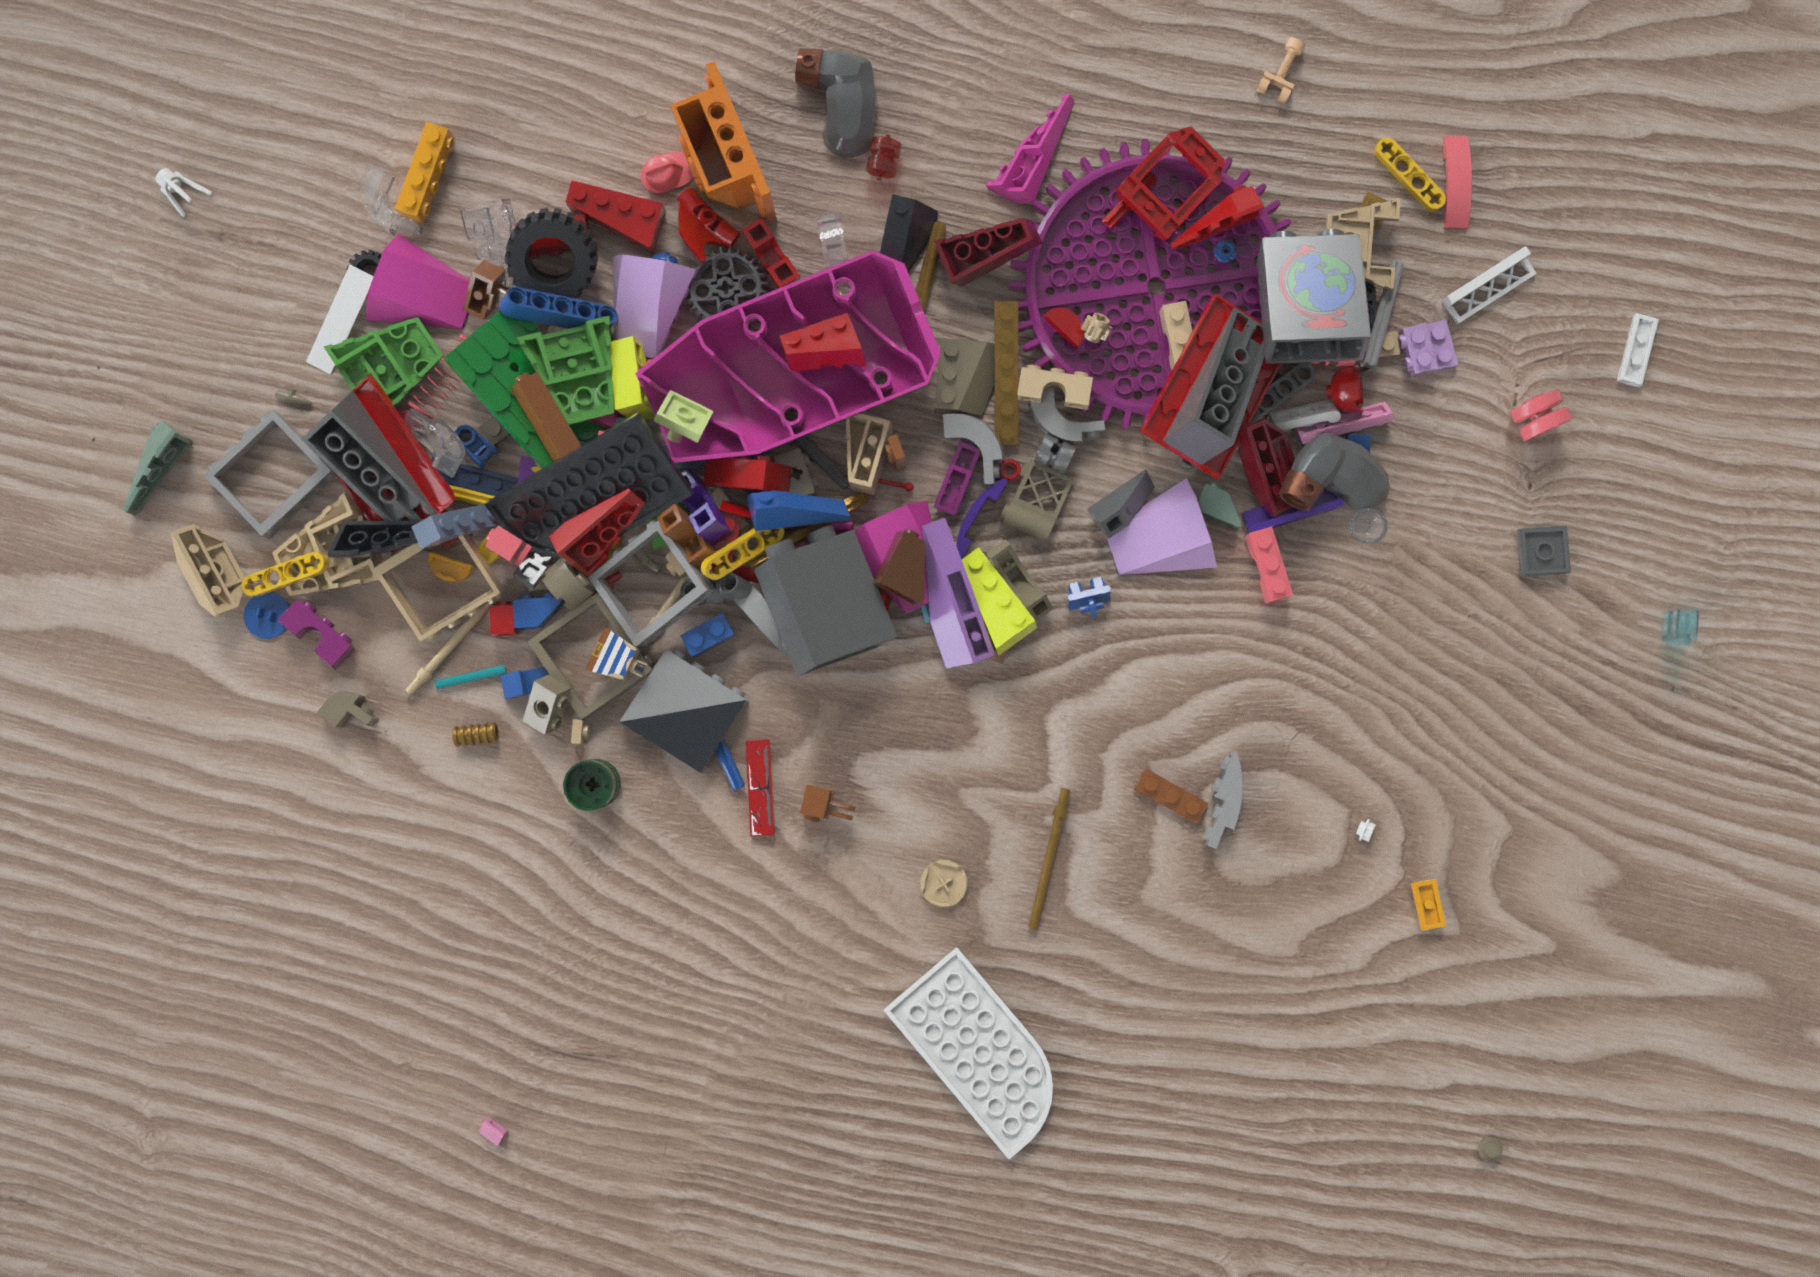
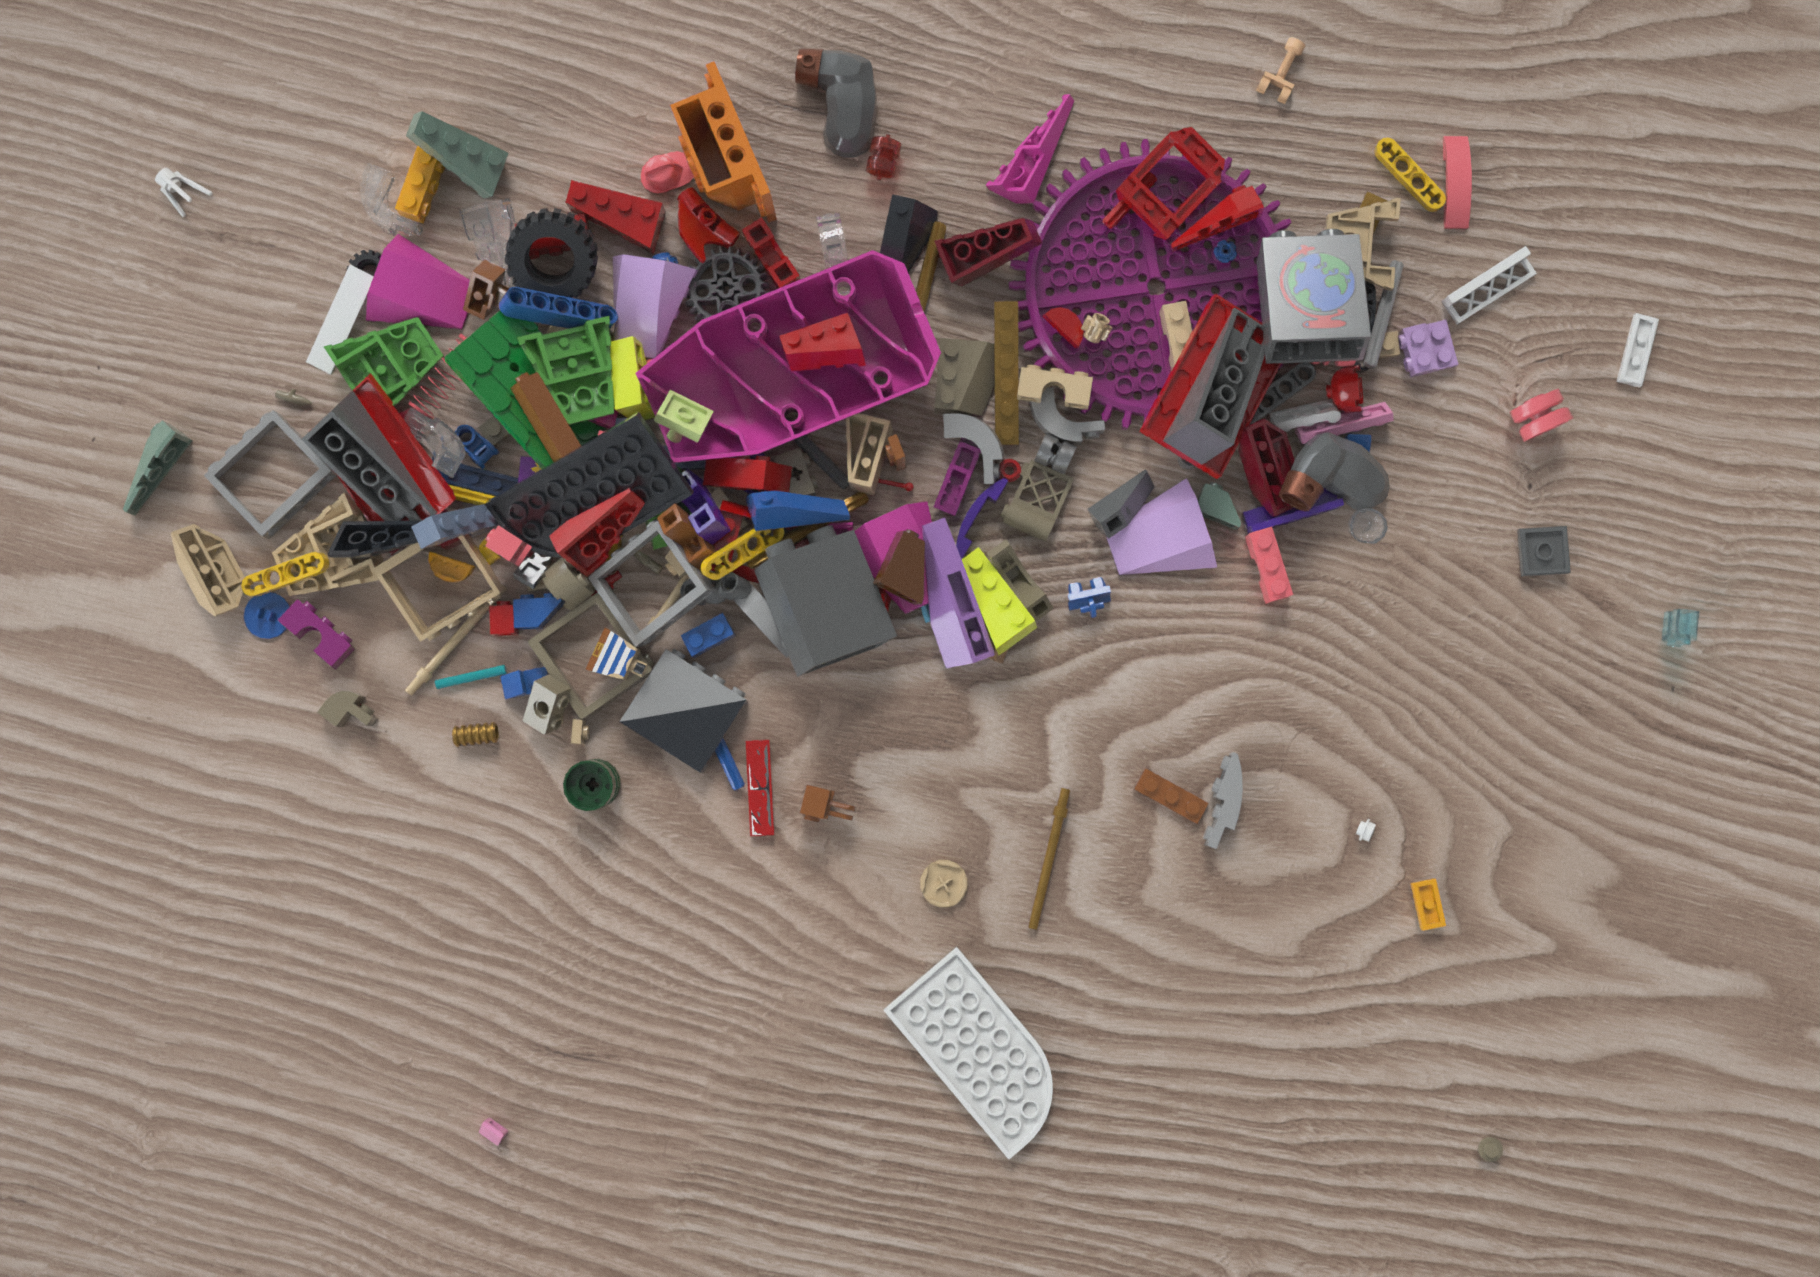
none -> sand green wedge [406,111,509,198]

